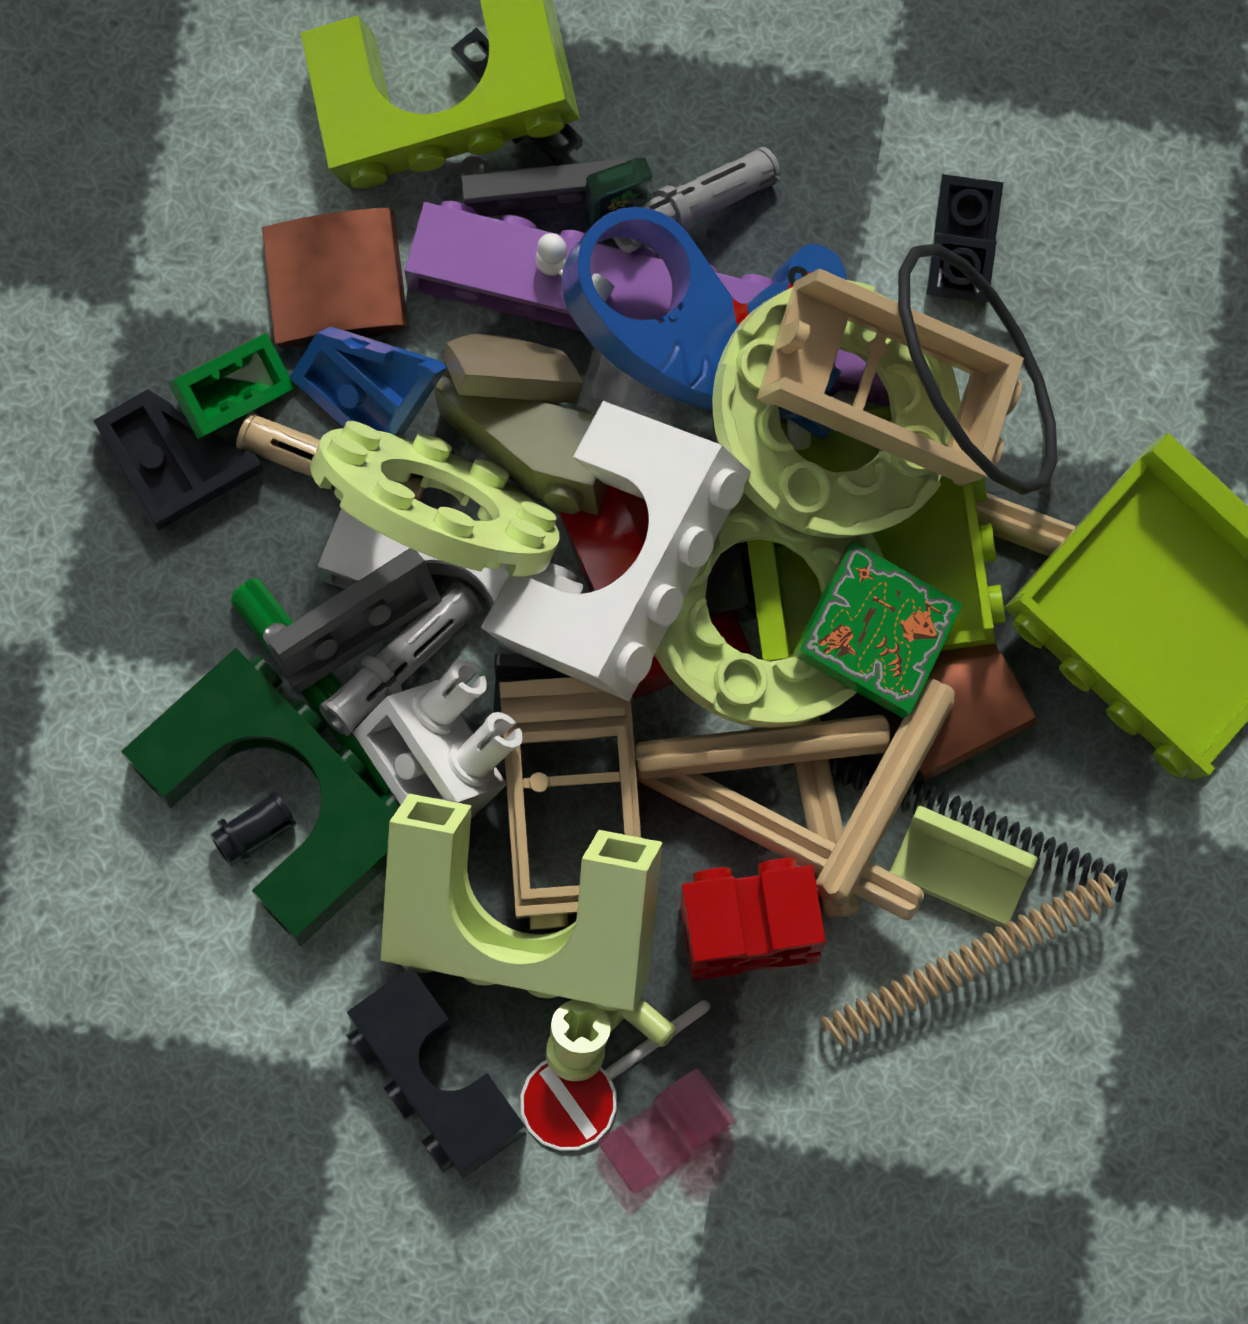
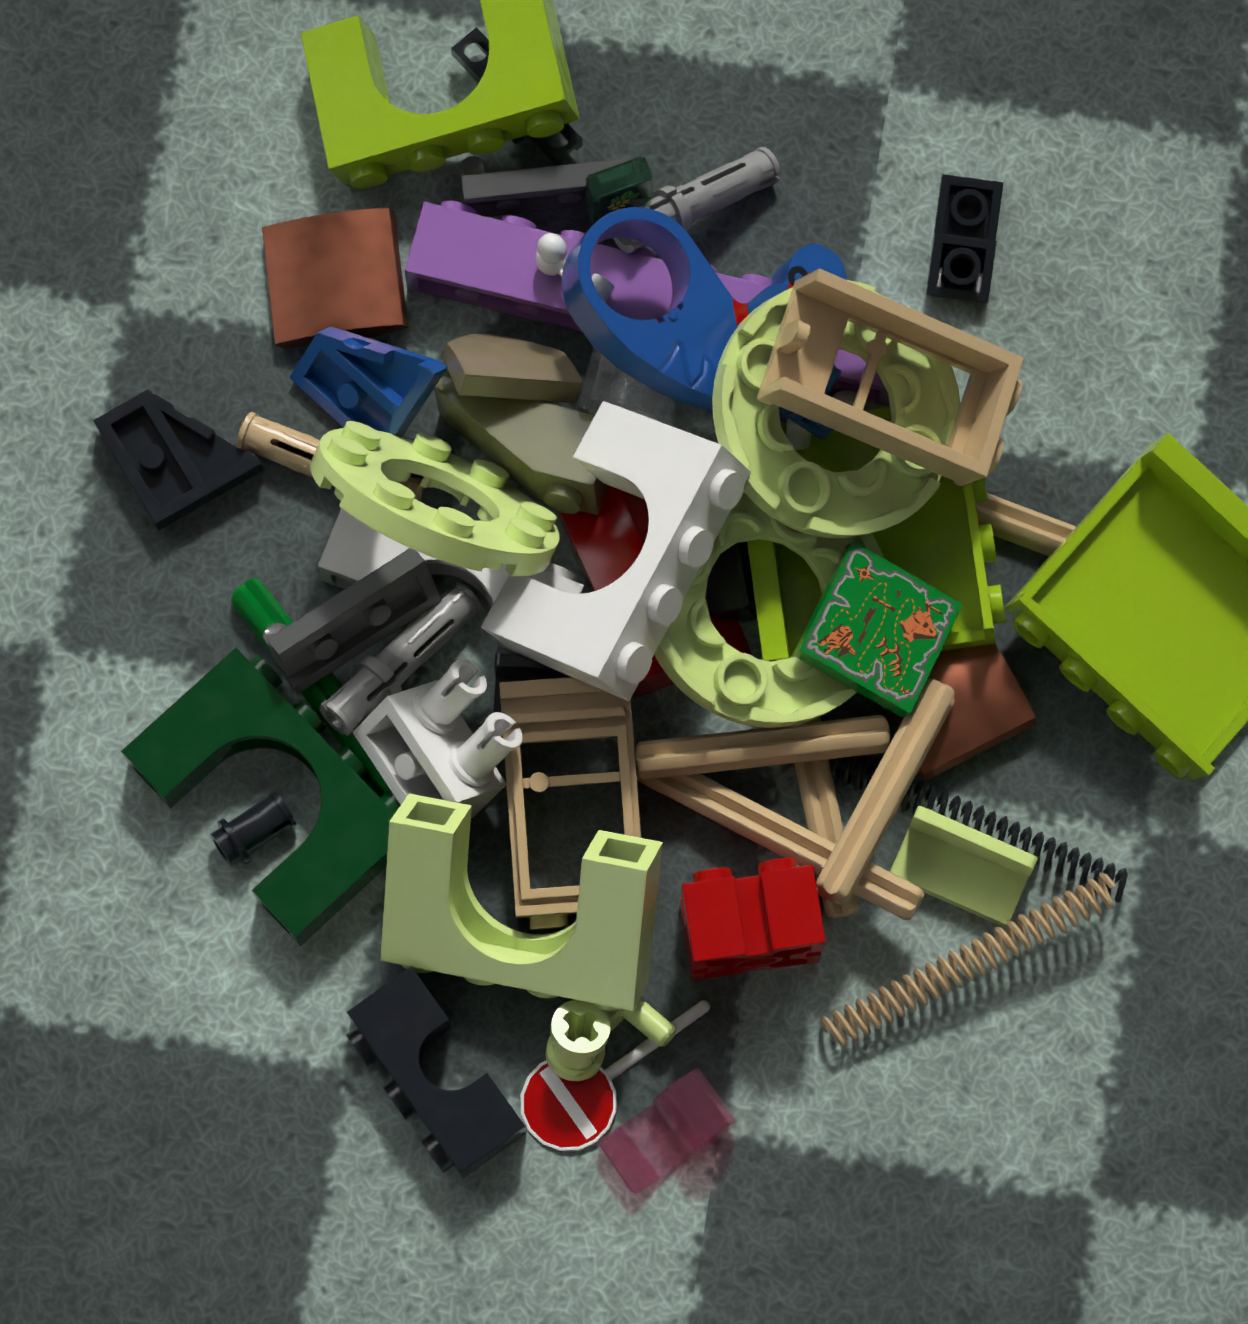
green slope [168,332,295,439] -> none
black piece [898,243,1058,495] -> none

